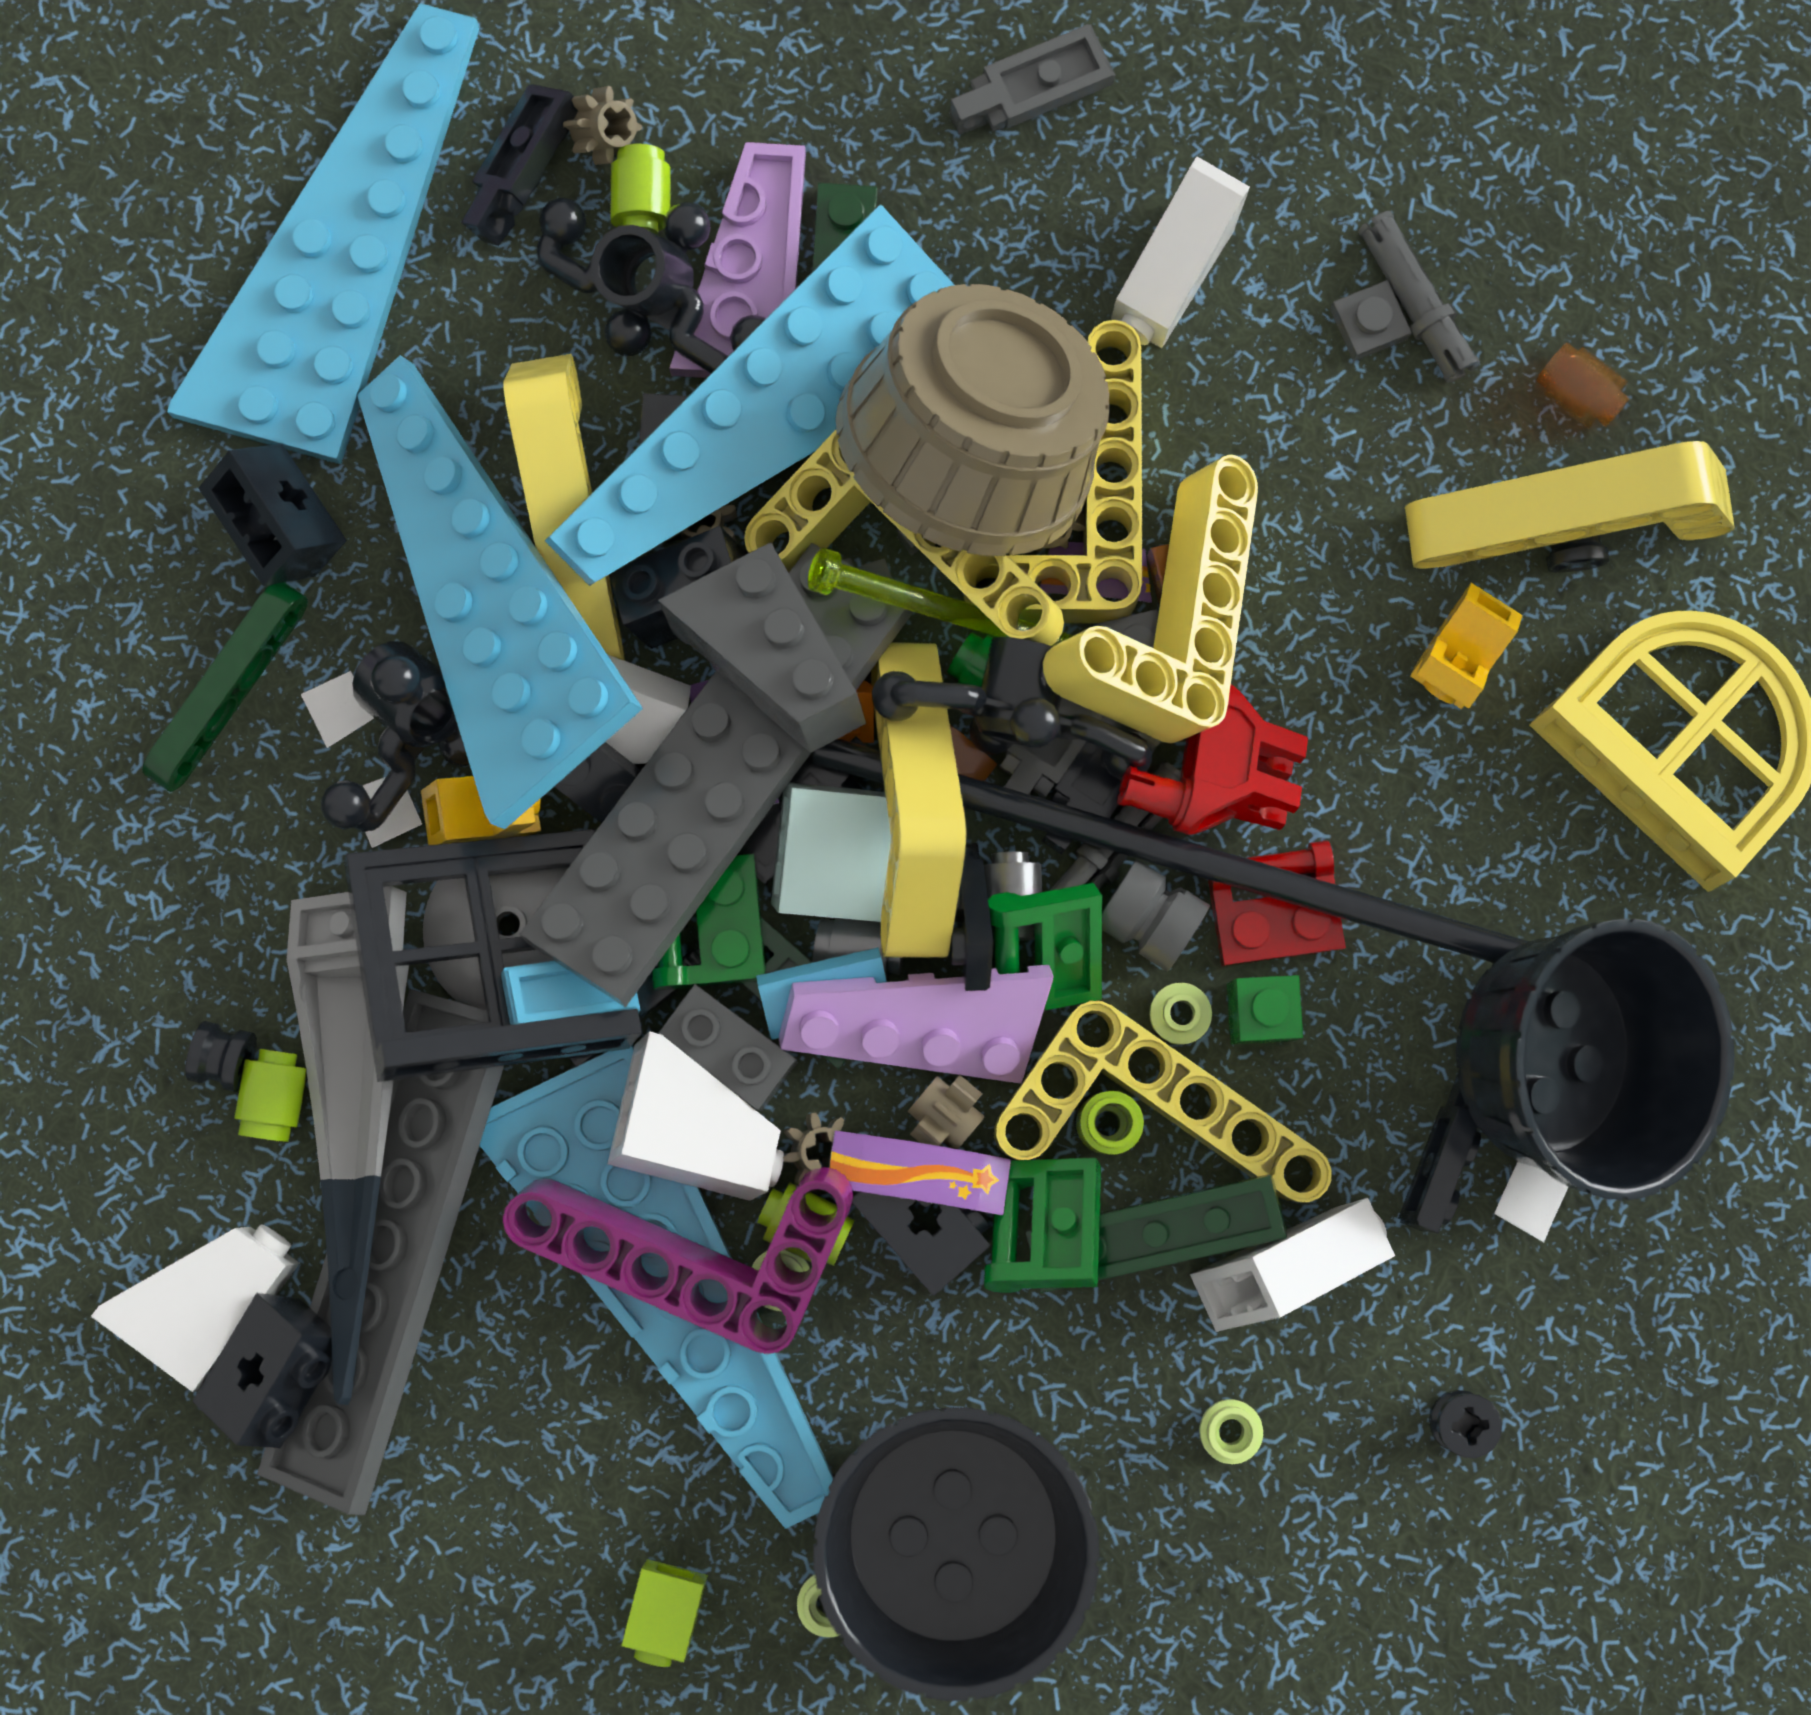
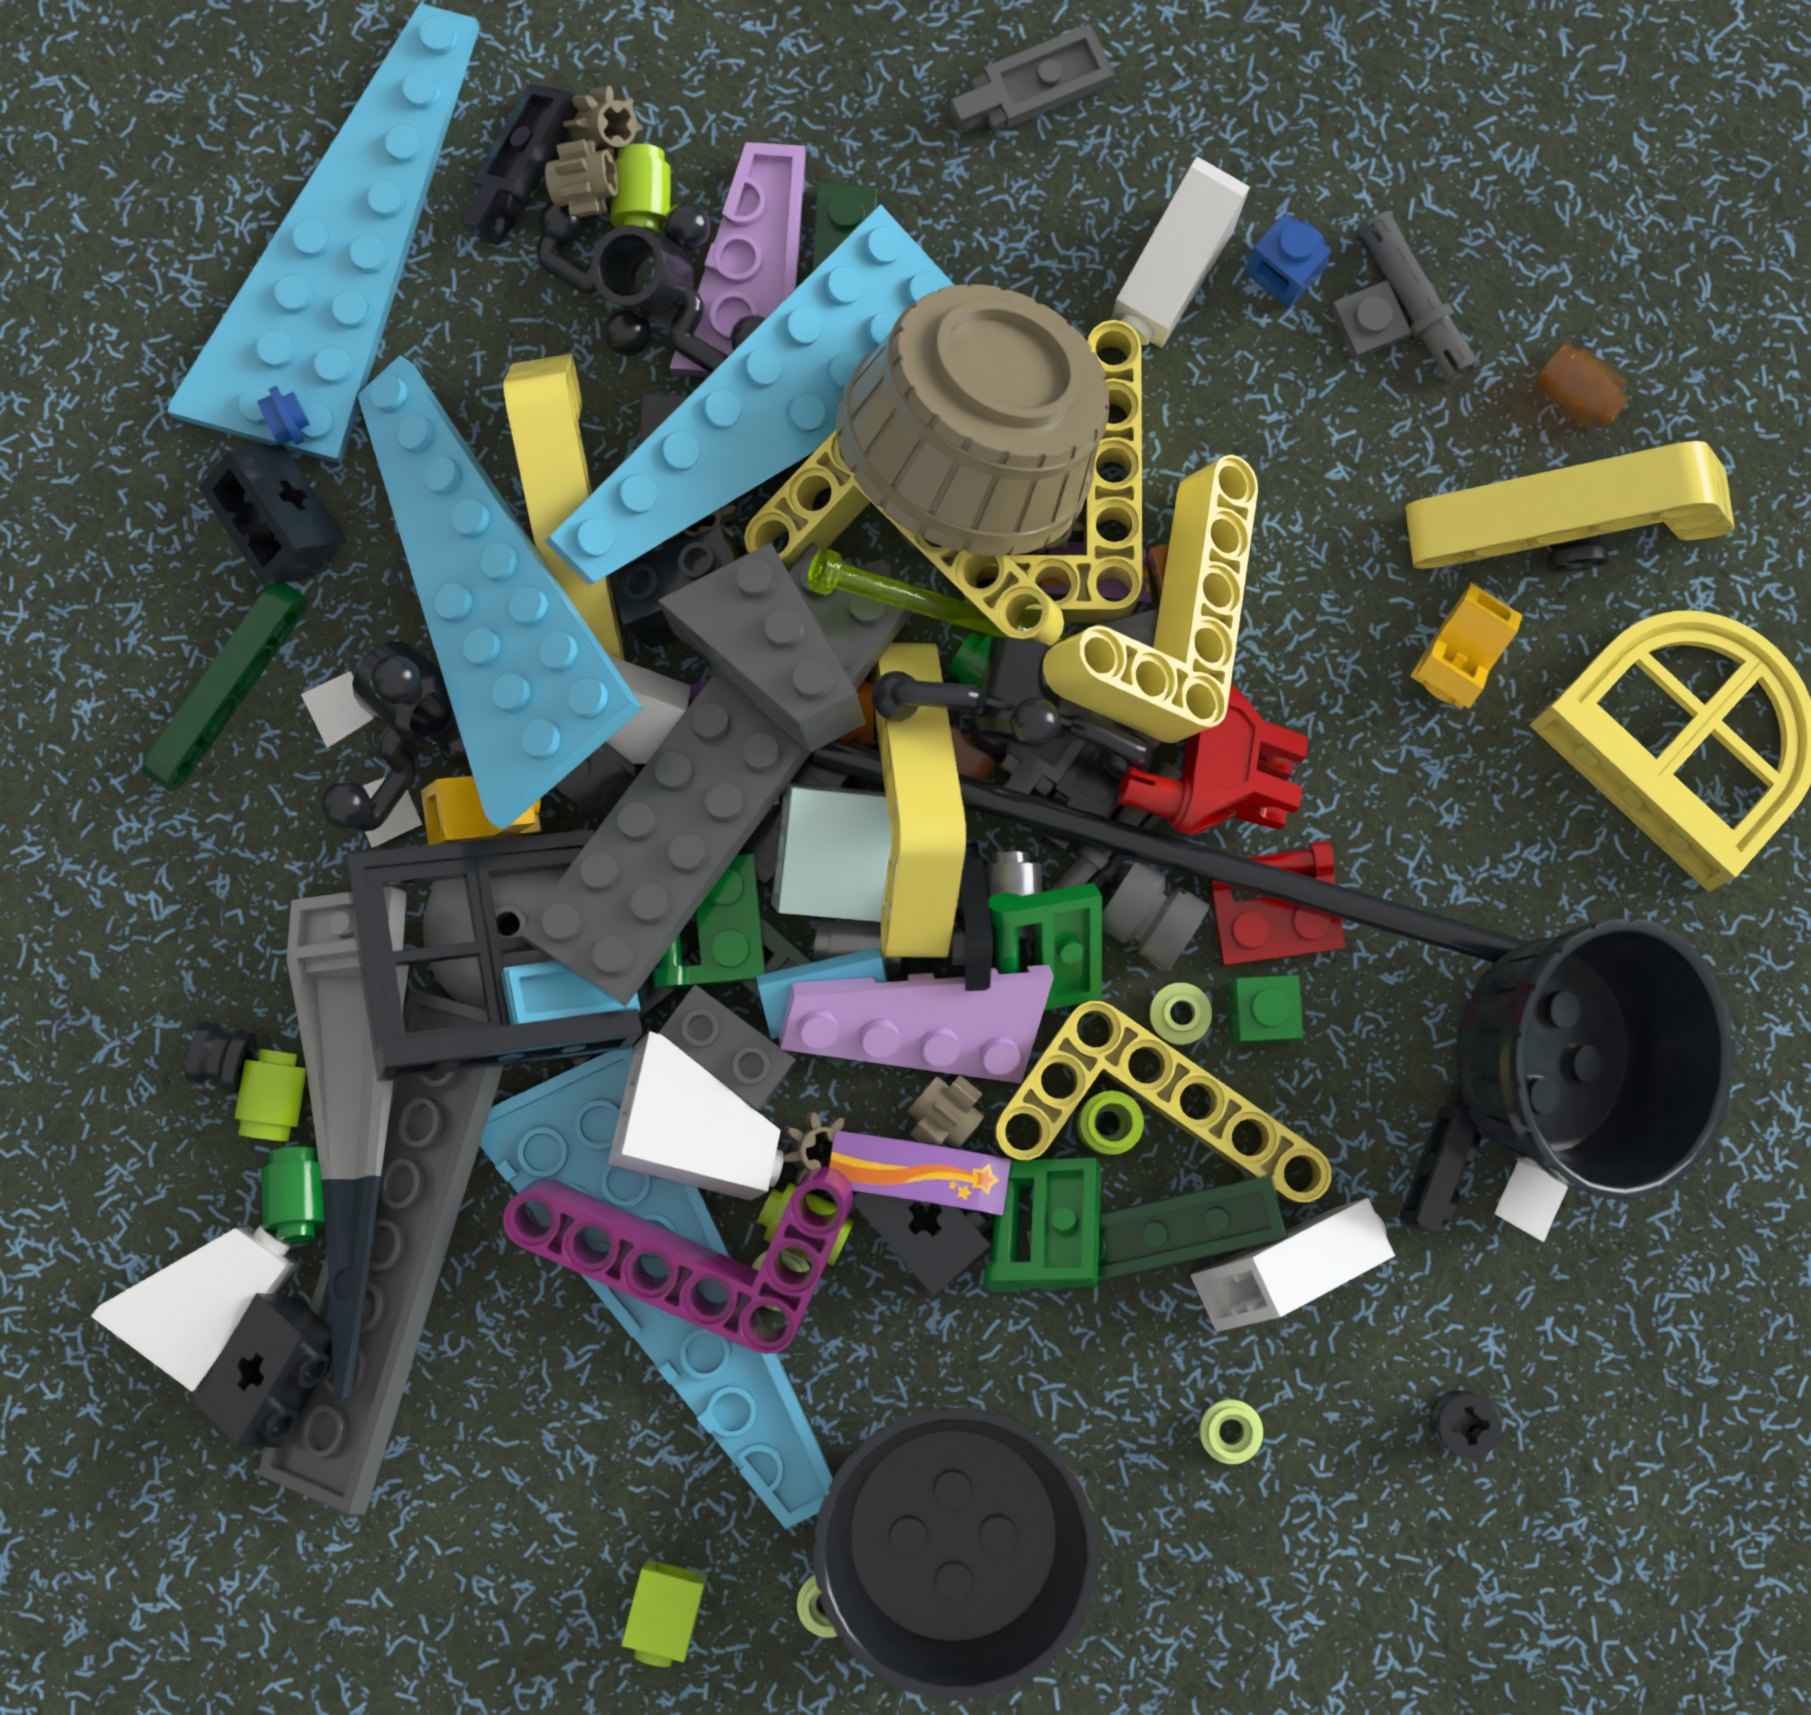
none -> blue plate [257,385,310,446]
none -> green brick [261,1147,325,1243]
none -> dark tan gear [545,139,619,217]
none -> blue brick [1244,212,1331,309]

